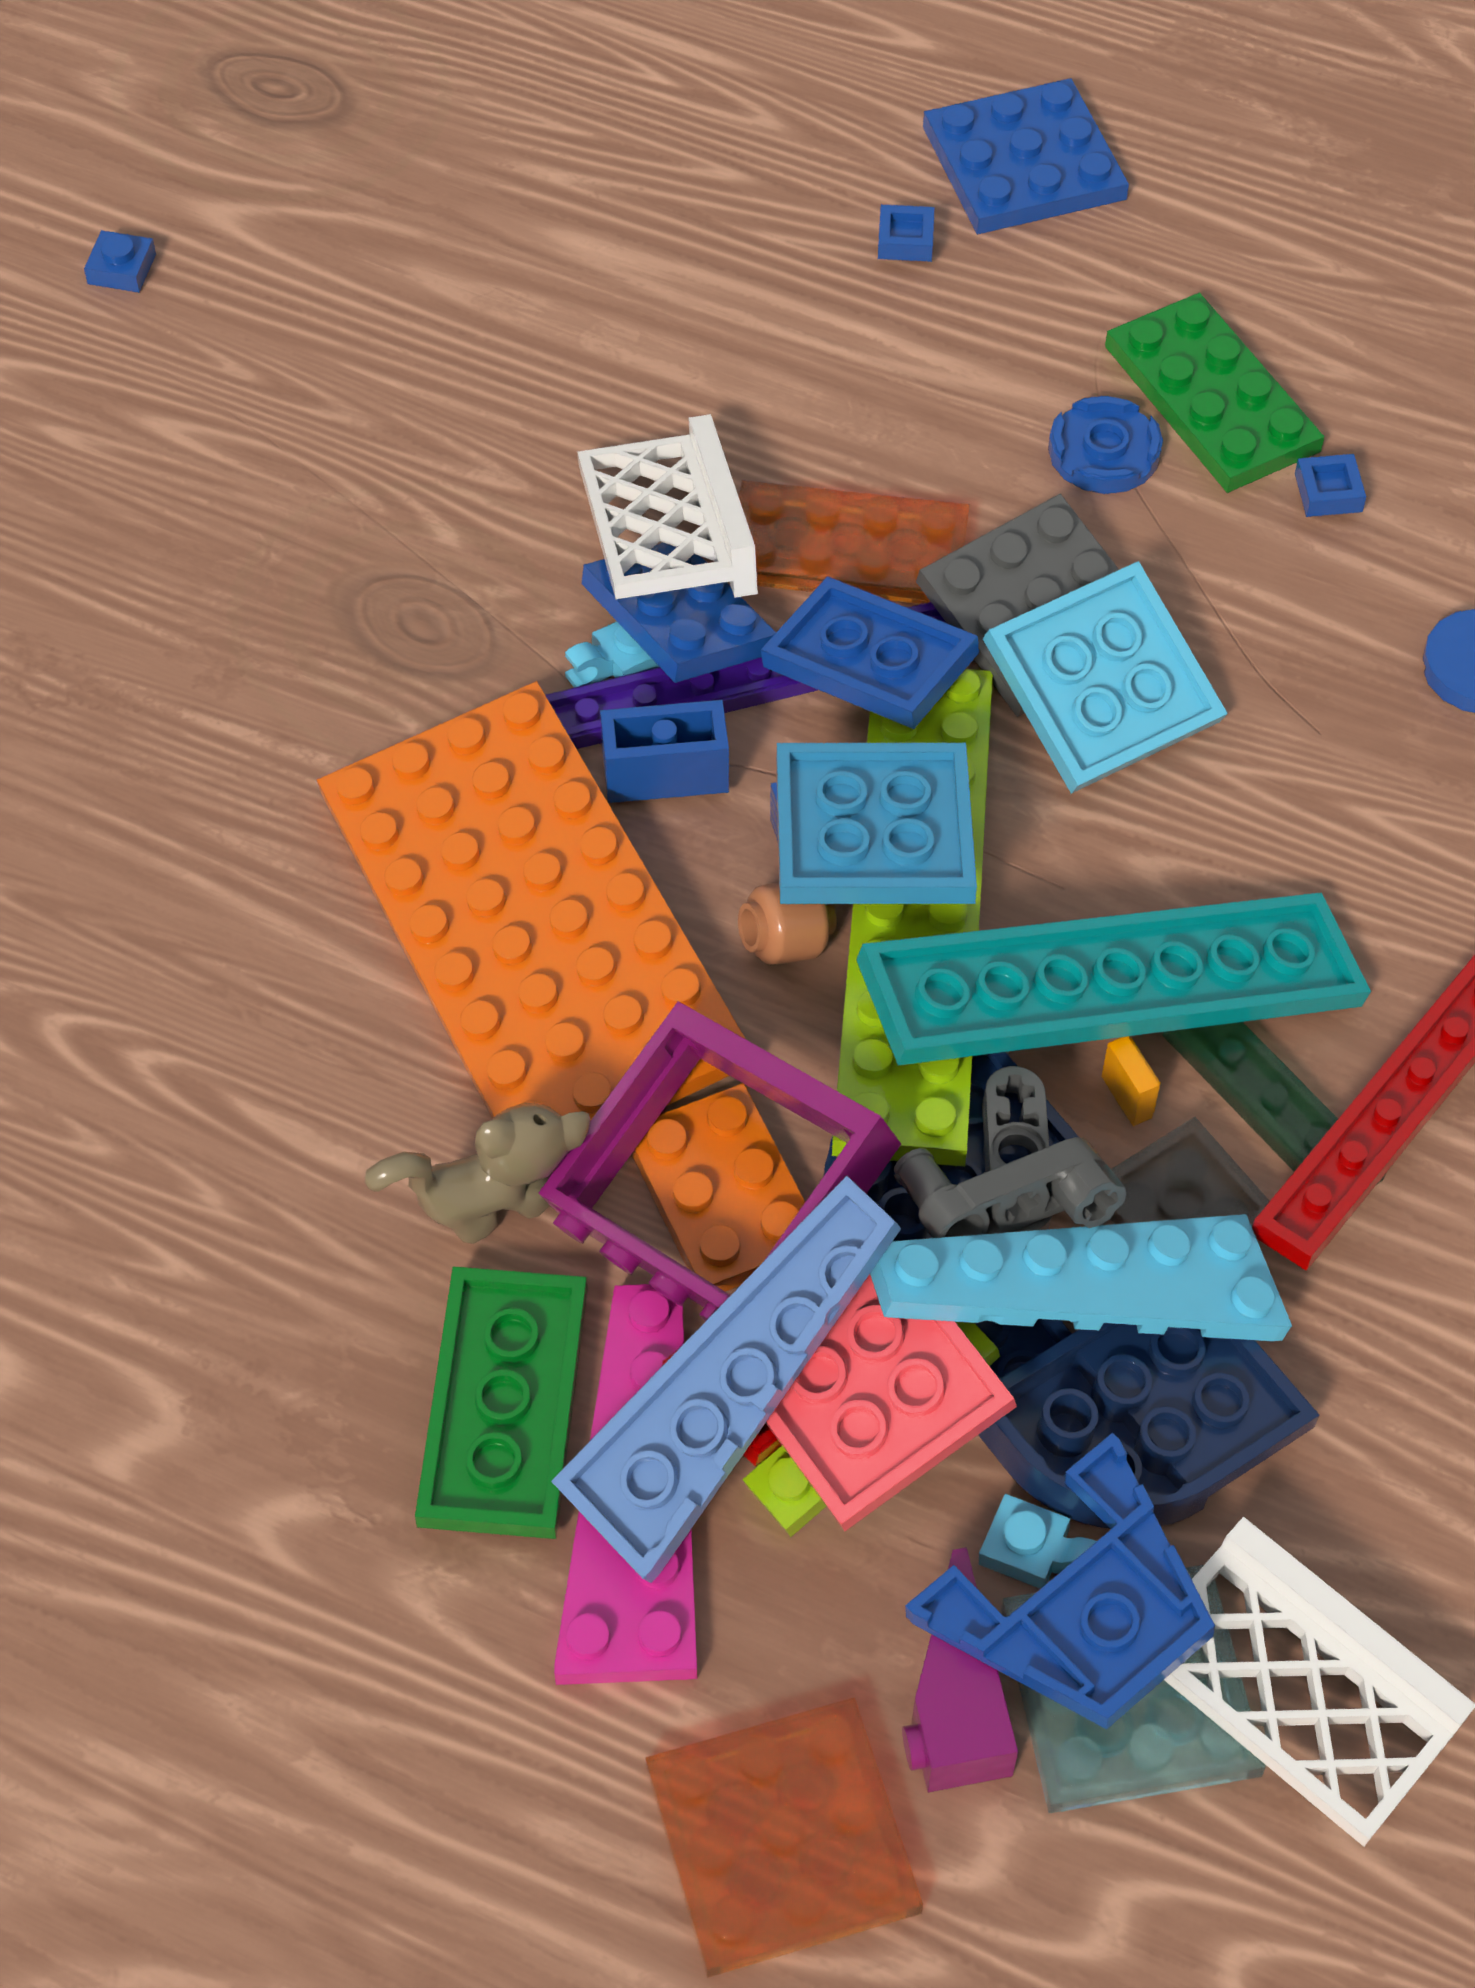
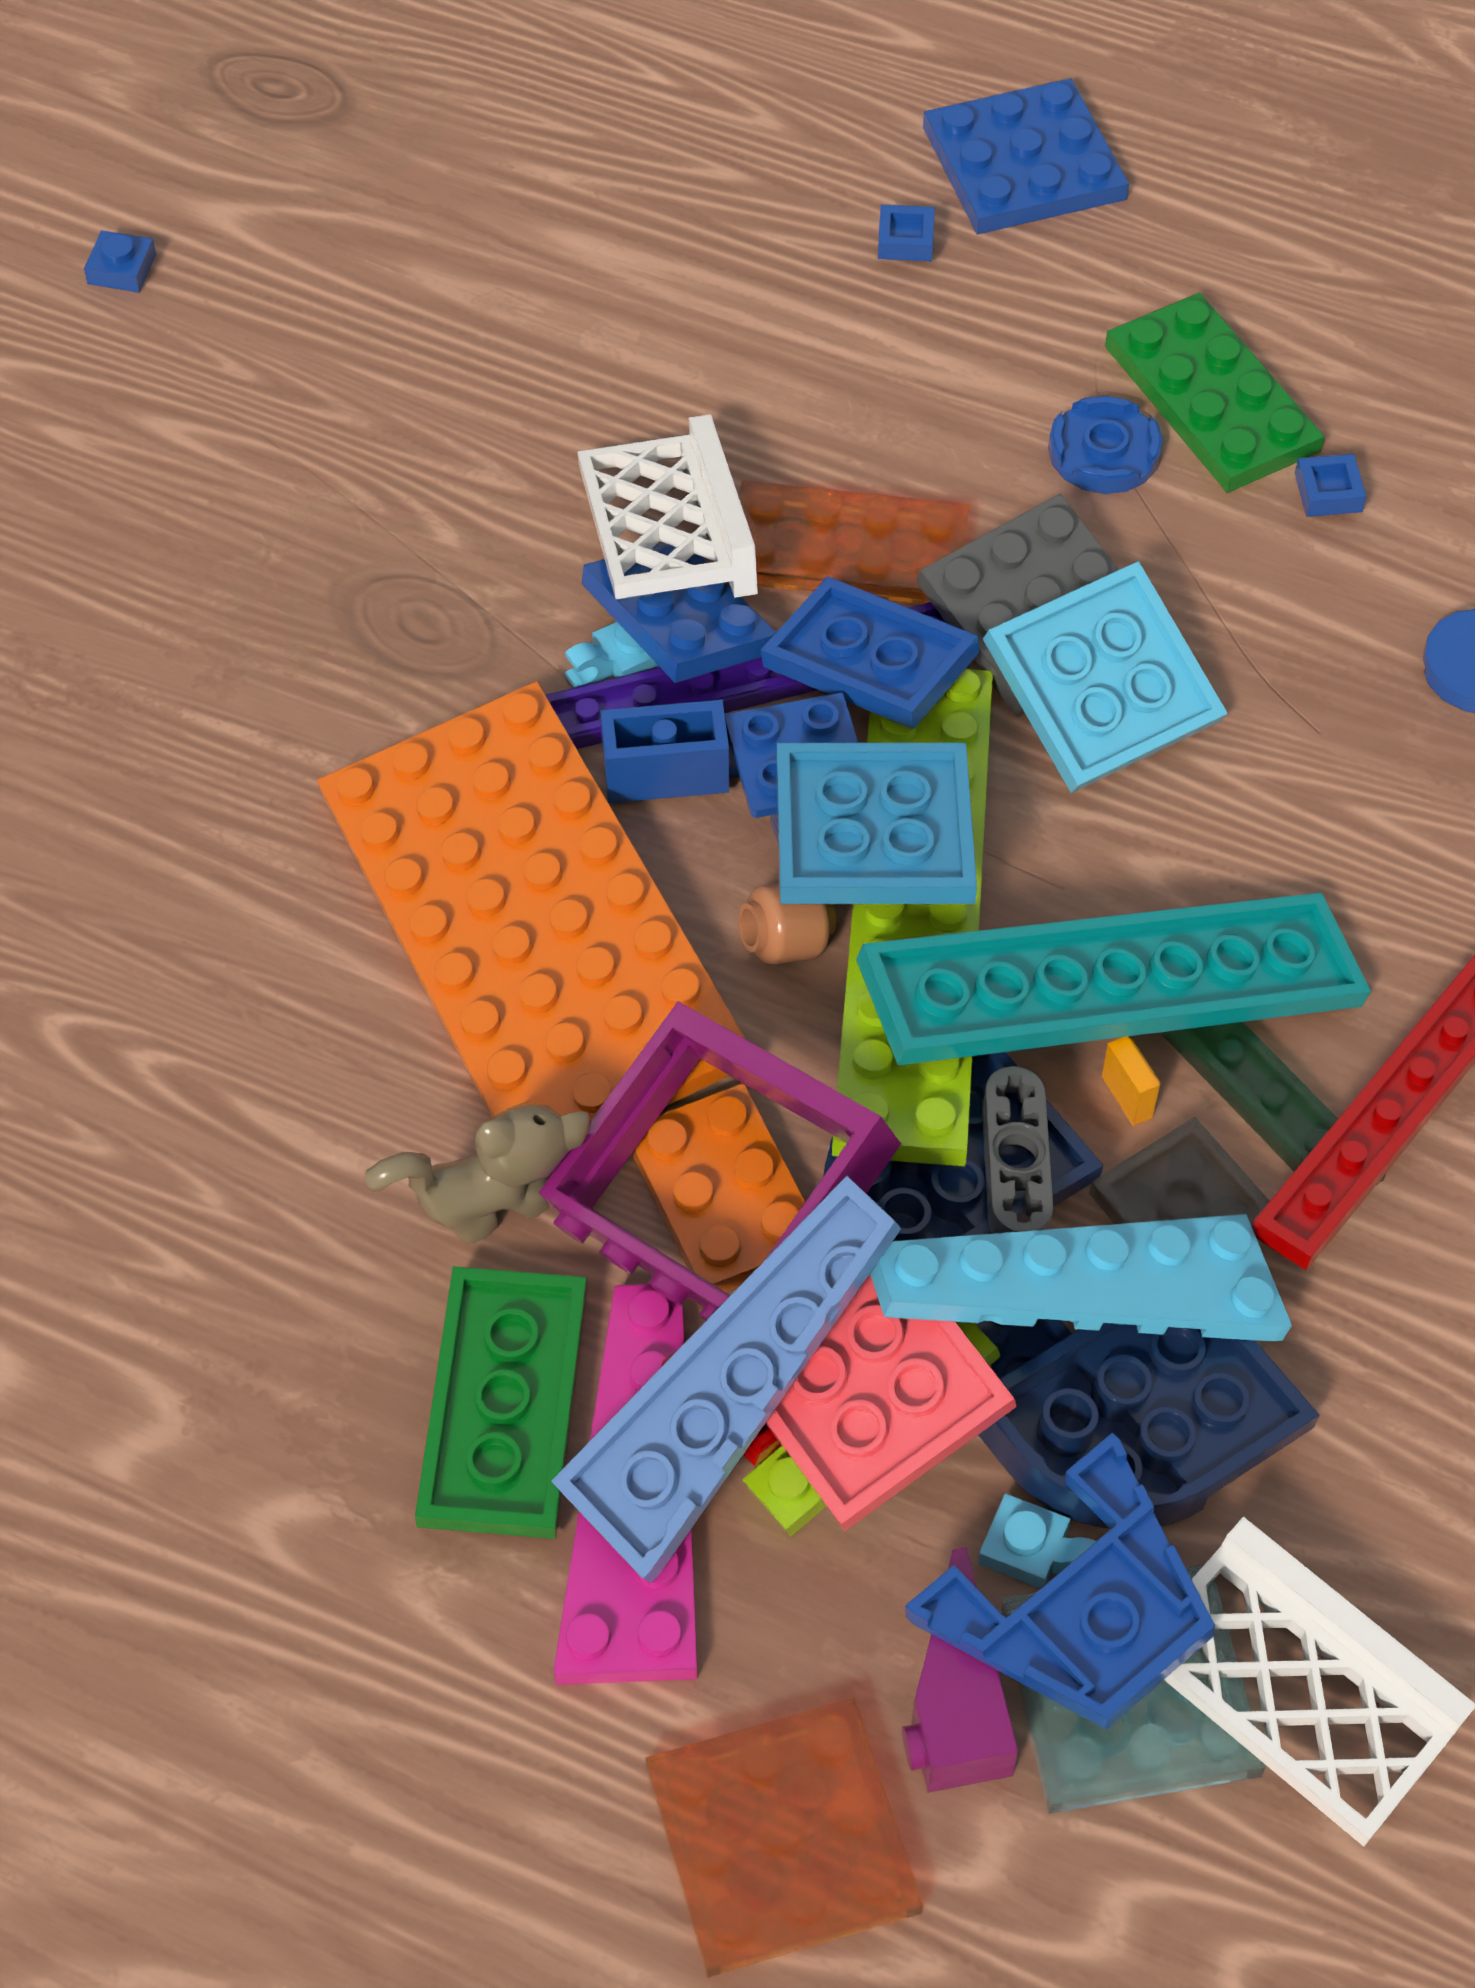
dark grey beam [894,1137,1127,1238] -> none
none -> blue bracket [725,692,858,818]

